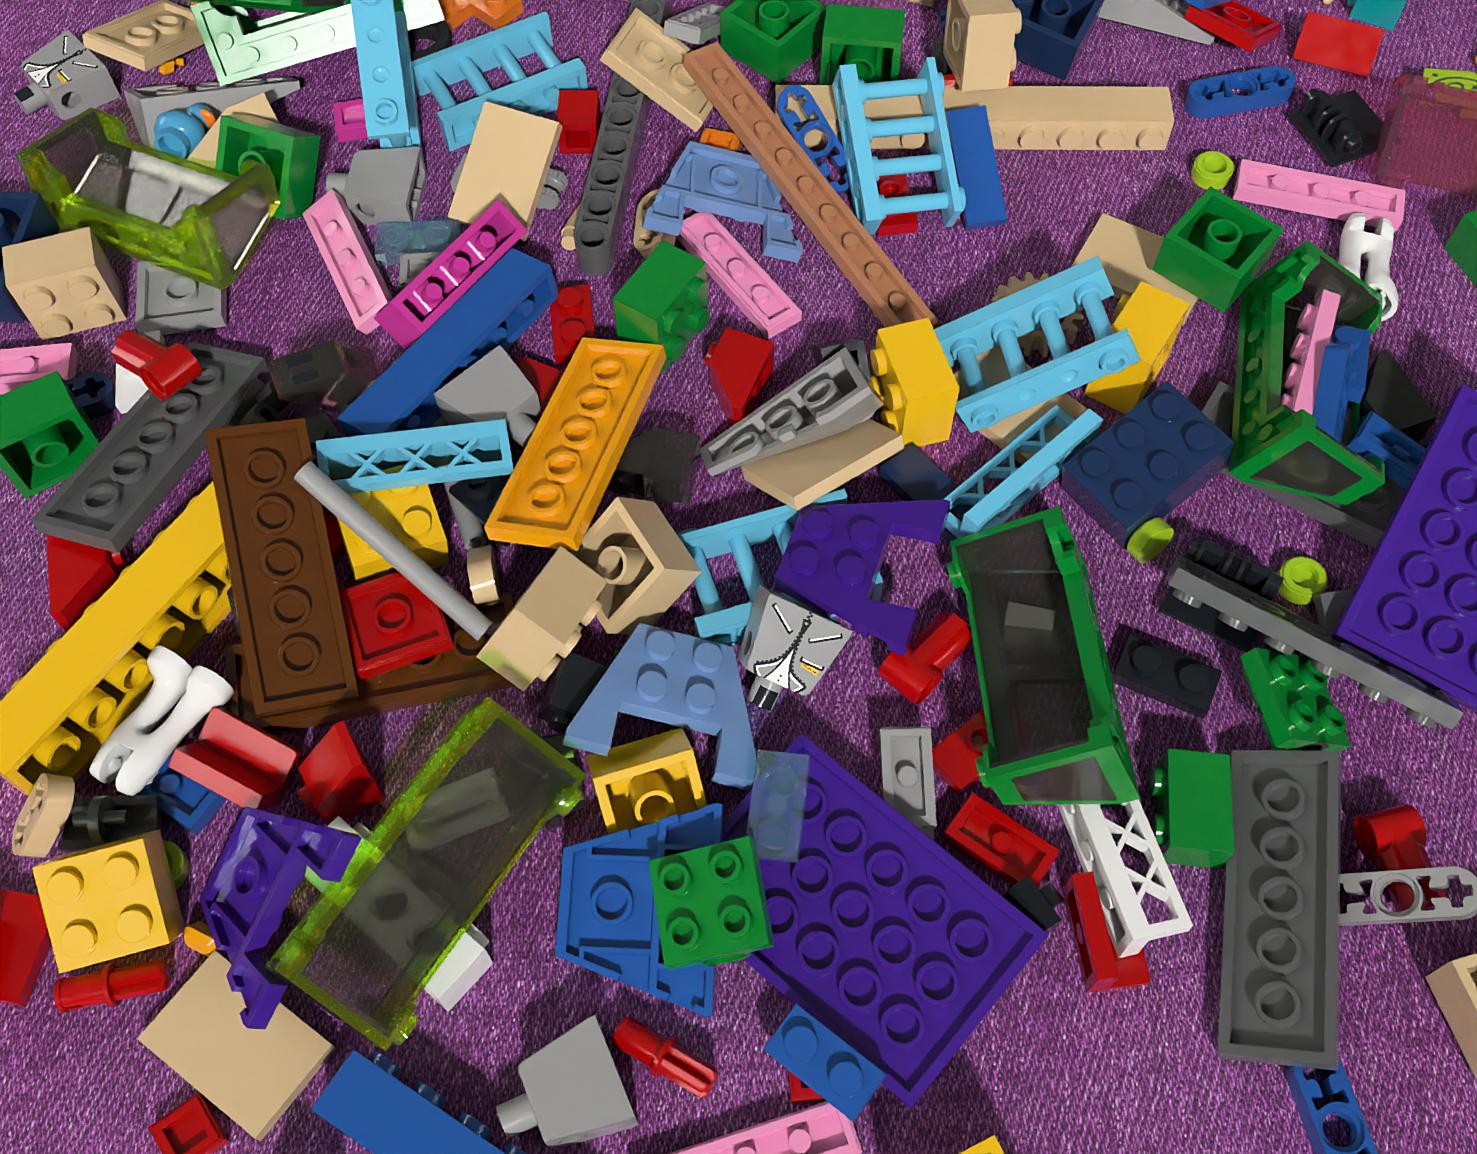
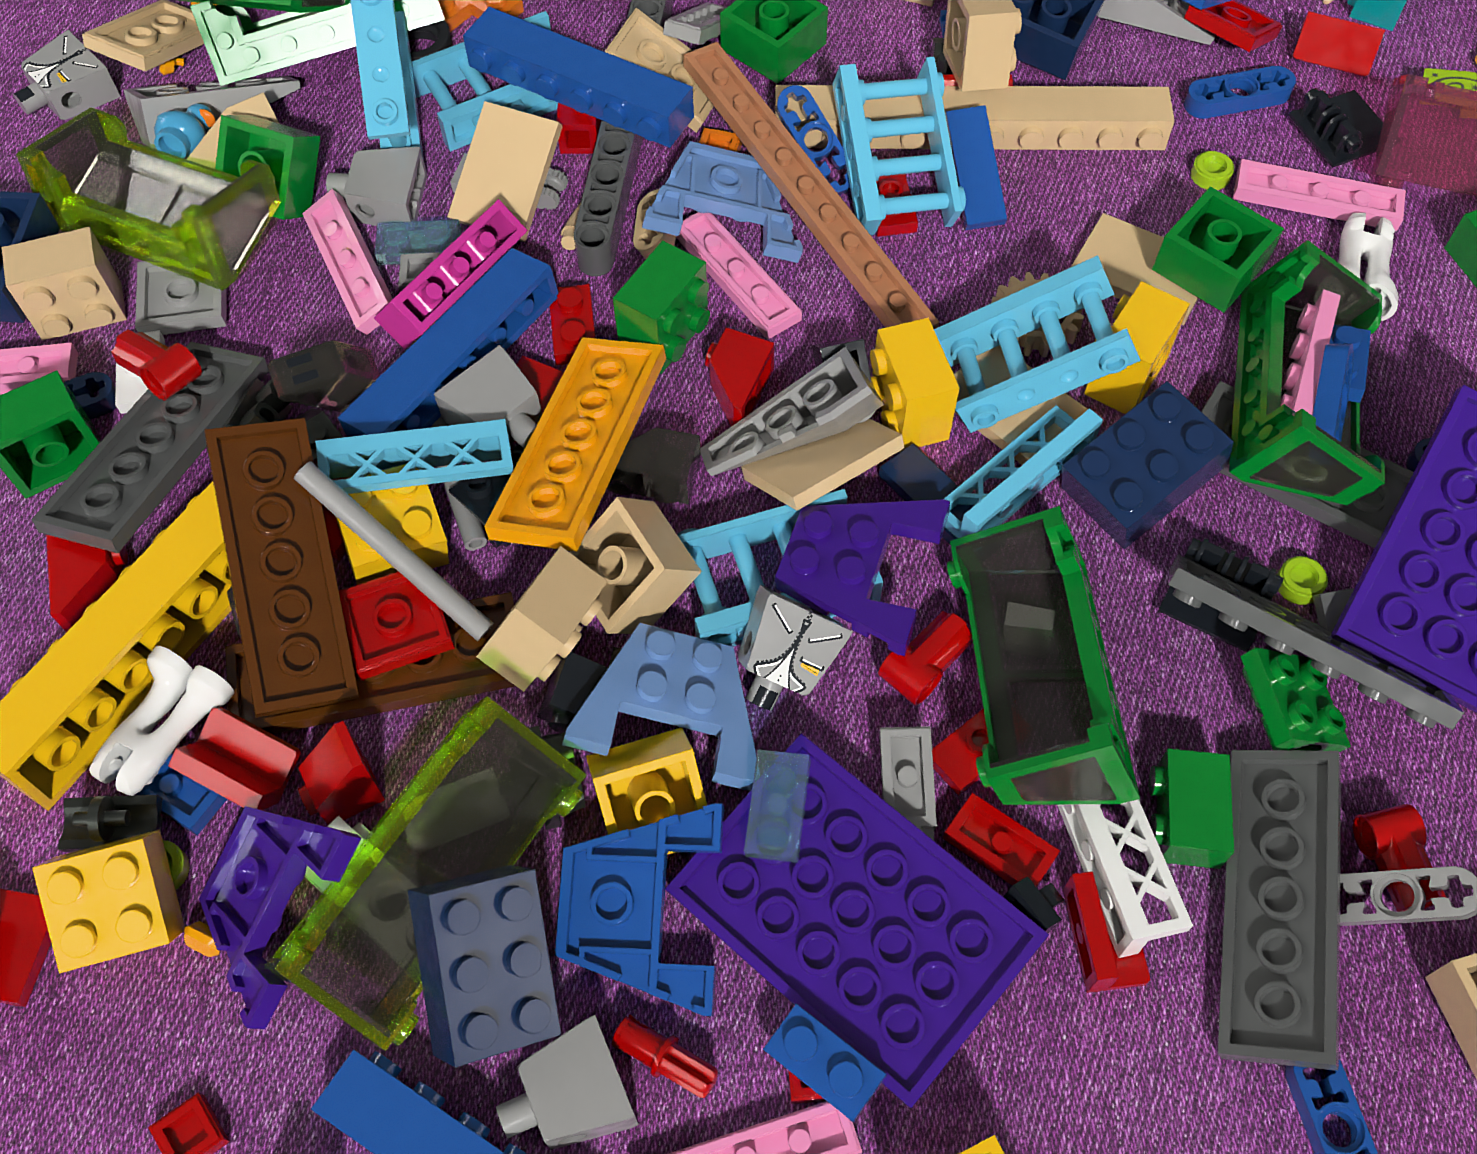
tan beam [12,773,75,858] -> none
red axle [53,959,171,1013] -> none
tan tile [137,950,337,1142] -> none
dark pink plate [332,99,368,143] -> none
tan beam [467,545,500,604] -> none
green plate [648,836,775,970] -> none
green brick [820,4,905,85] -> none
black plate [1112,634,1222,719] -> none
lime tile [1127,517,1174,563] -> none
blue tile [1346,411,1425,489] -> none
pearl dark grey slope [1360,349,1437,443] -> none
none -> dark blue brick [407,865,561,1068]
none -> blue brick [463,7,694,148]

